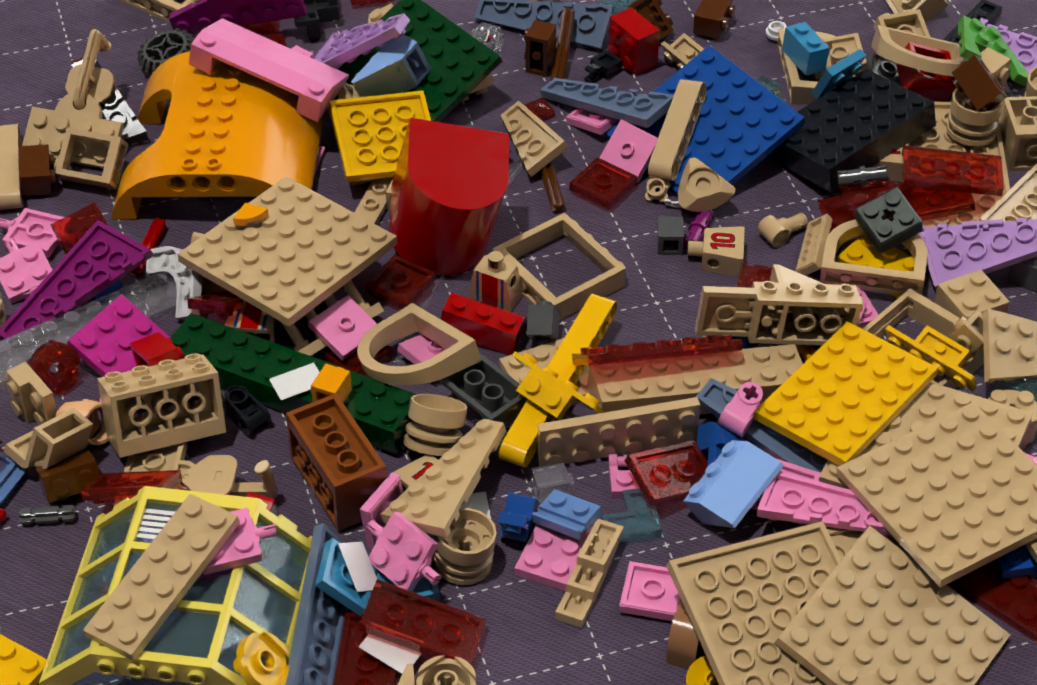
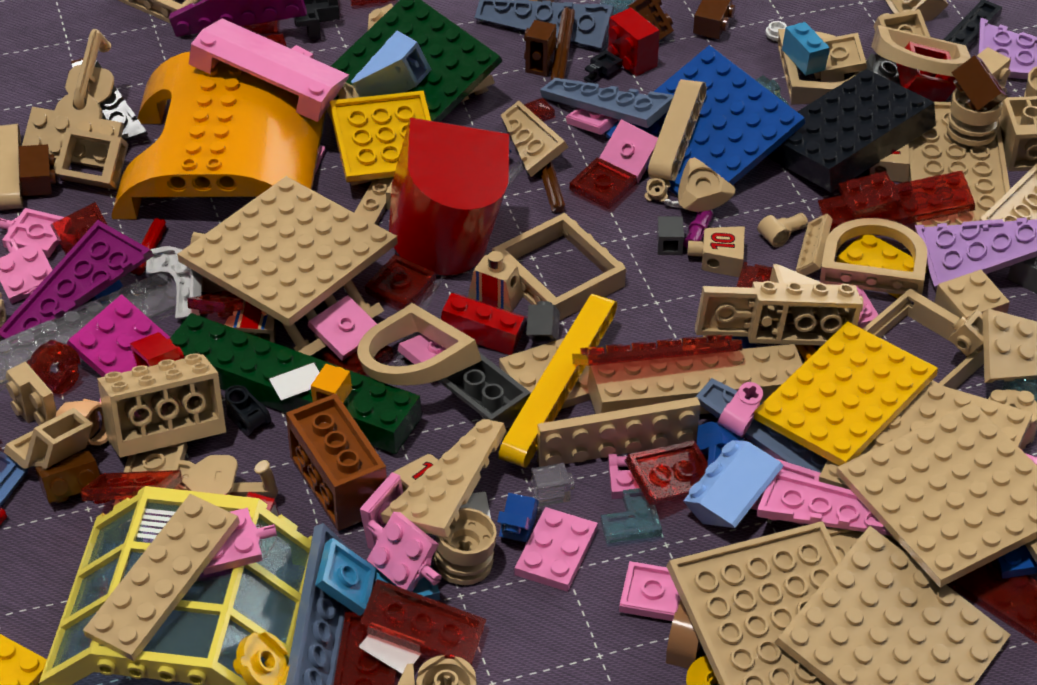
dark grey axle [19,505,76,525] -> none
dark grey gear [137,28,195,78] -> none
light orange tile [233,203,269,226] -> none
lavender wing [314,13,410,69] -> none
white sticker [338,541,381,592] -> none
tan wheel [403,394,468,456] -> none
clear head [470,23,505,53] -> none
yellow bracket [512,352,604,420] -> none
medium blue plate [532,489,602,540] -> none
tan slope [555,519,624,628] -> none
tan bracket [661,33,704,70] -> none
dark azure plate [811,49,866,100] -> none
dark grey pin [837,165,889,187] -> none
pearl dark grey brick [855,187,923,253] -> none
yellow bracket [885,325,977,391] -> none
clear red plate [901,145,1004,196] -> none
bright green wing [958,15,1029,87] -> none

